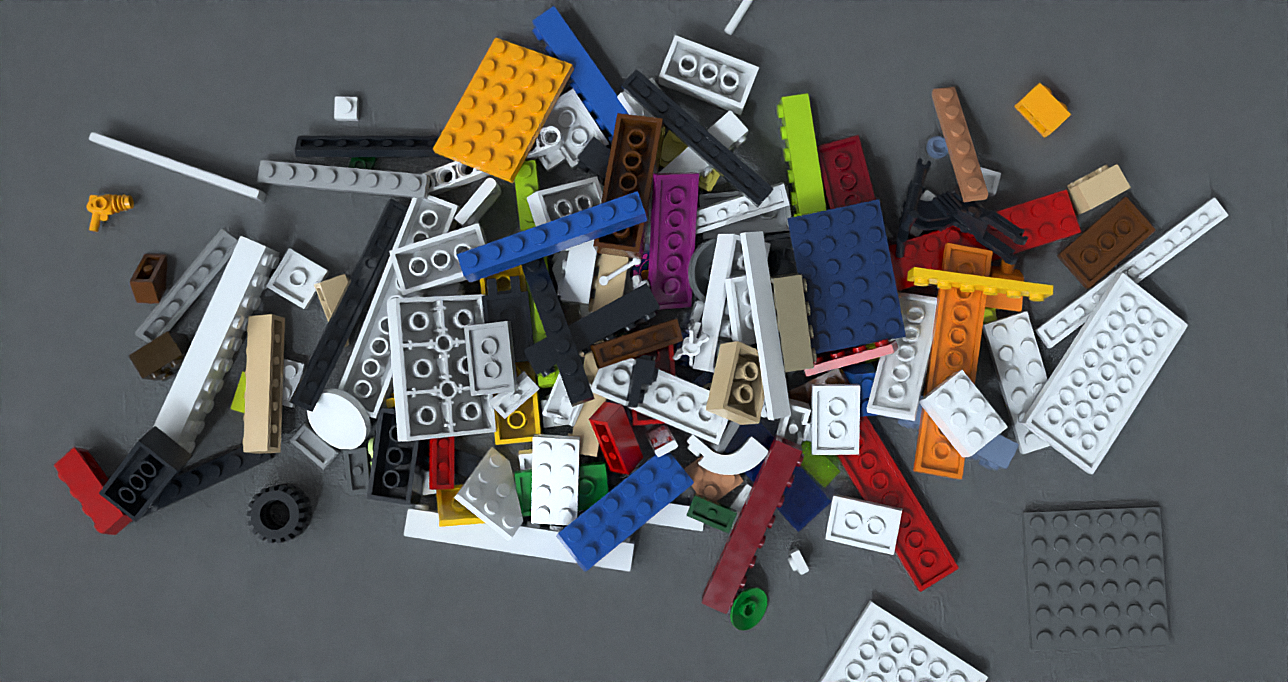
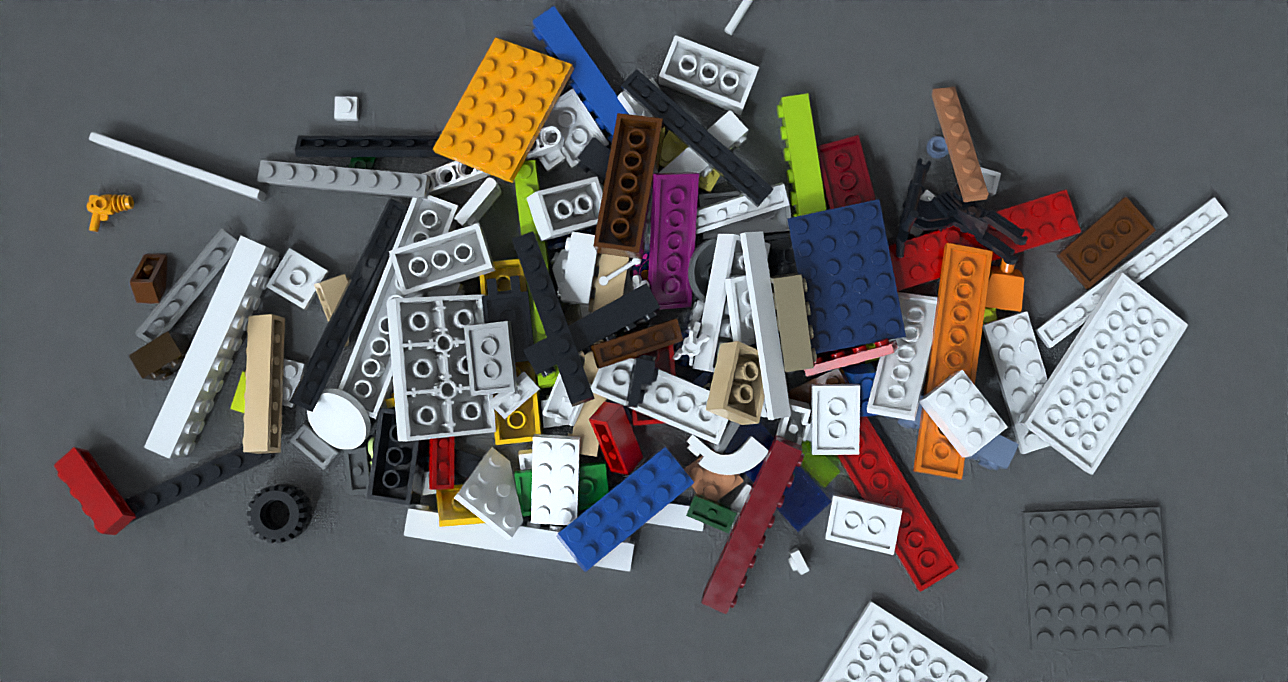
black brick [99,426,193,522] -> none
blue brick [457,191,648,282] -> none
tile [646,423,678,457] -> none
green dish [730,587,767,631] -> none
yellow plate [907,267,1053,301] -> none
light orange brick [1014,83,1071,138] -> none
tan brick [1067,164,1131,216] -> none

